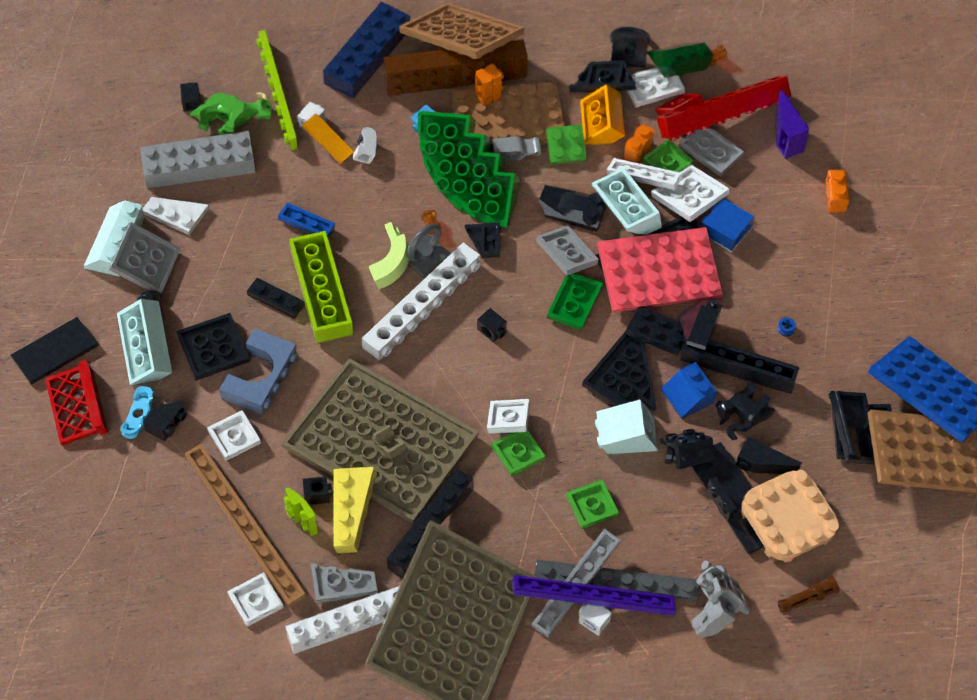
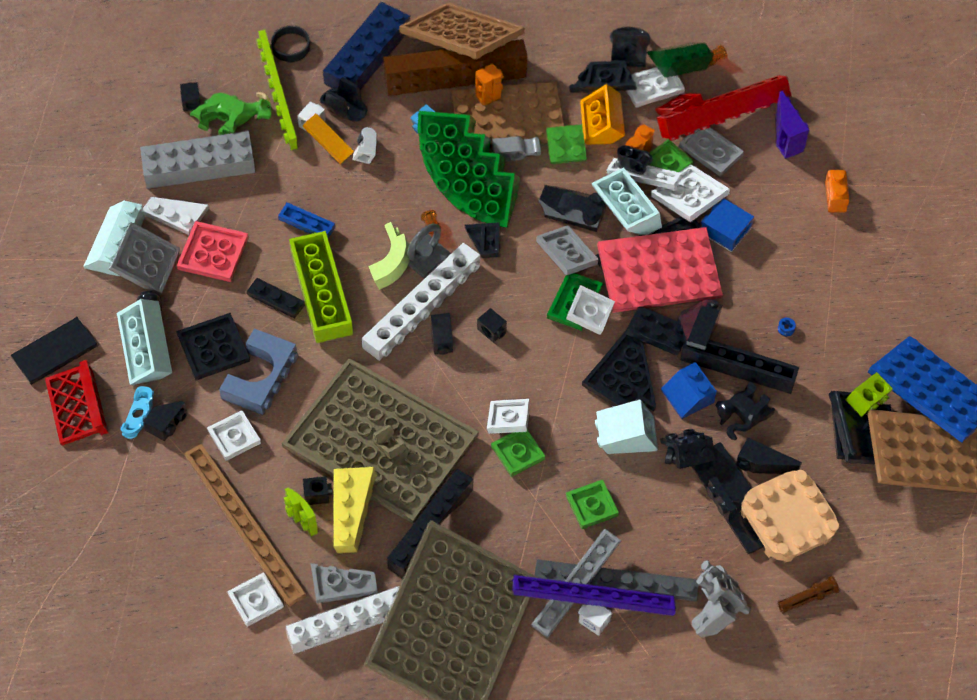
none -> coral plate [177,221,249,282]
none -> black tyre [271,26,310,62]
none -> black piece [319,77,368,122]
none -> black slope [431,313,453,355]
none -> white plate [566,285,615,335]
none -> black piece [617,145,653,175]
none -> lime brick [845,372,893,417]

